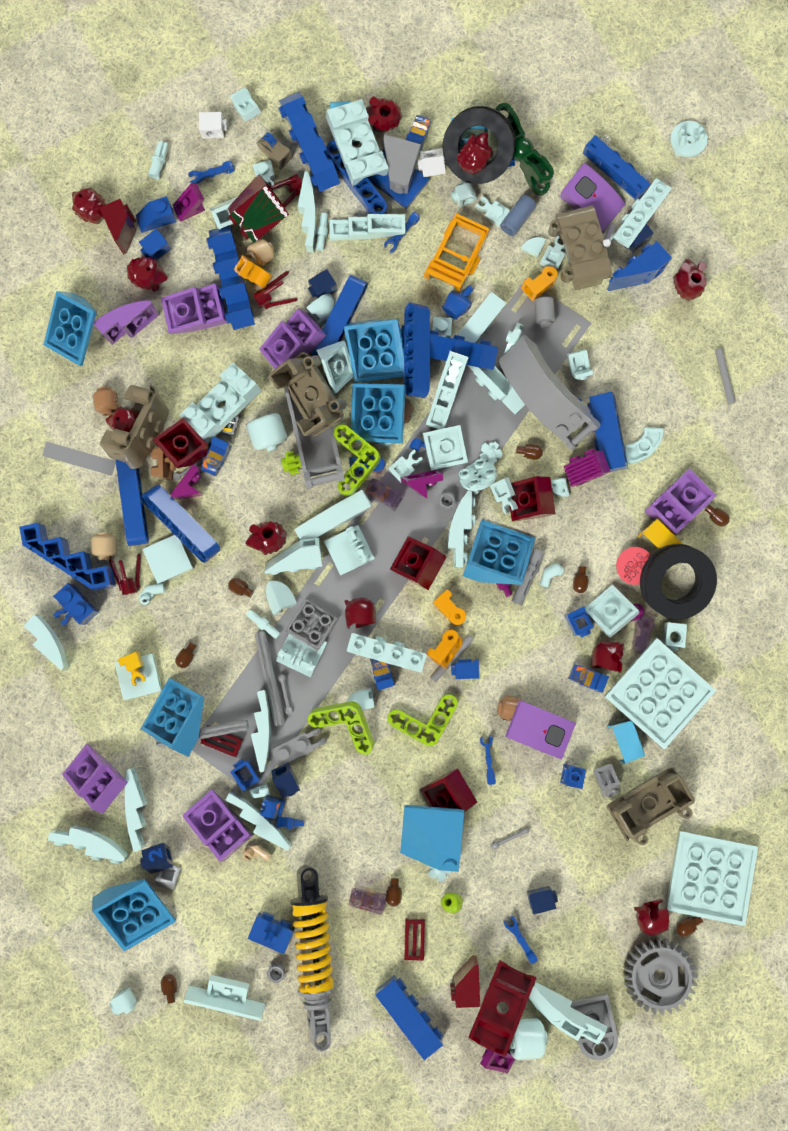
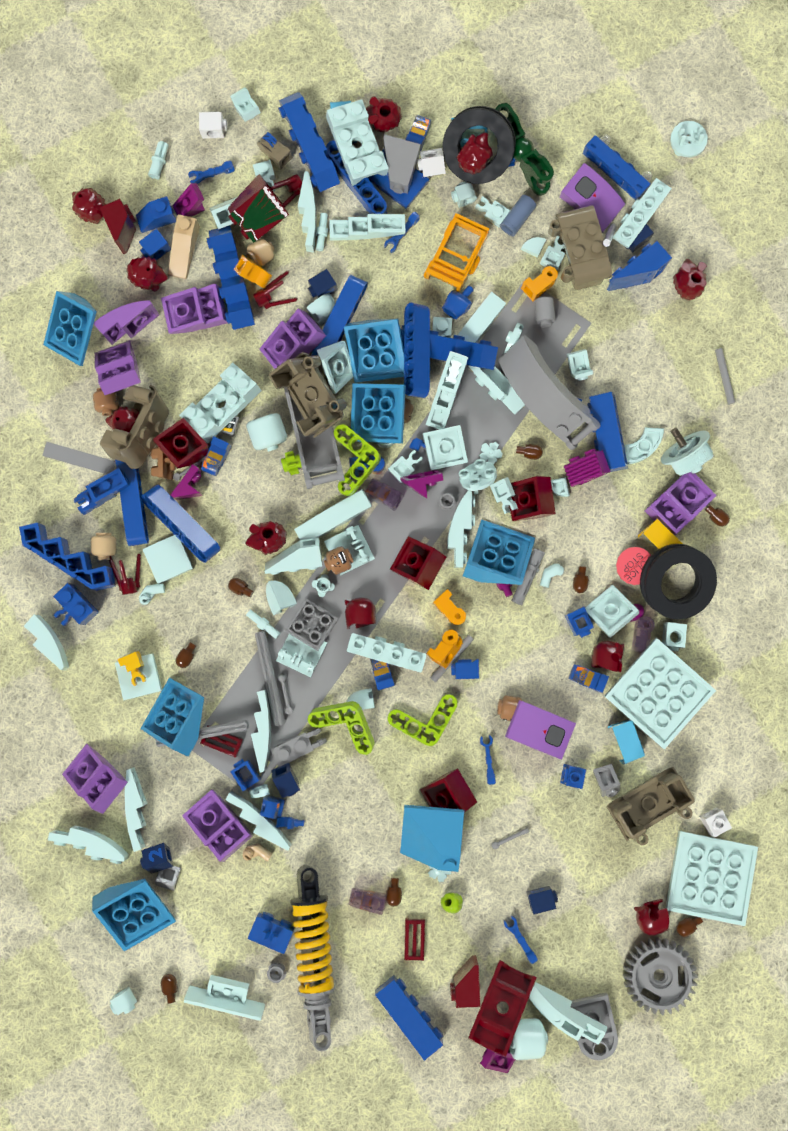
none -> blue plate [74,468,130,515]
none -> medium lavender slope [94,340,141,395]
none -> tan slope [168,215,200,279]
none -> light aqua plate [312,574,335,597]
none -> medium nougat head [324,546,354,575]
none -> light aqua piece [661,428,714,476]
none -> white brick [699,808,732,837]

